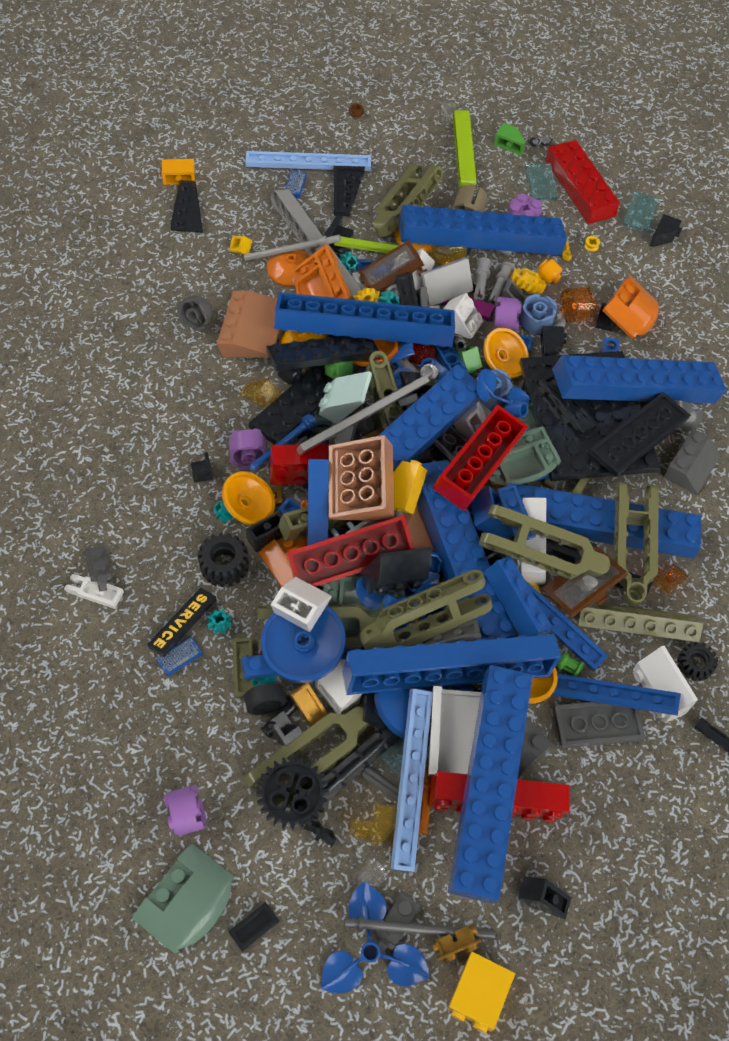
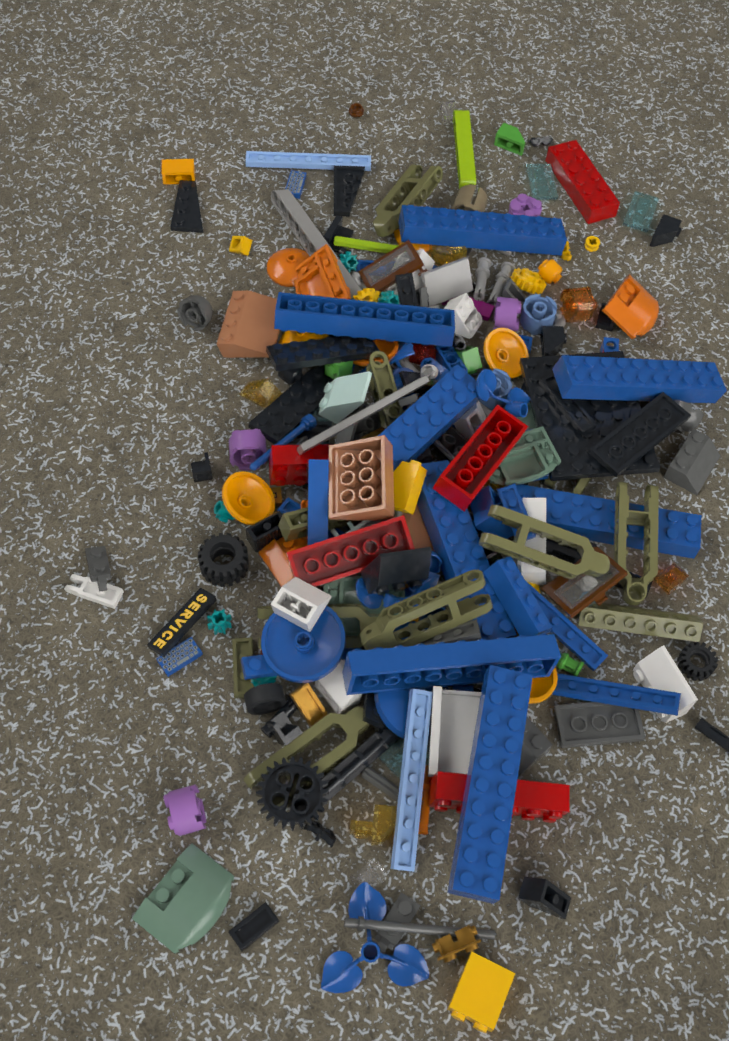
light grey bar [244,235,341,261] -> none

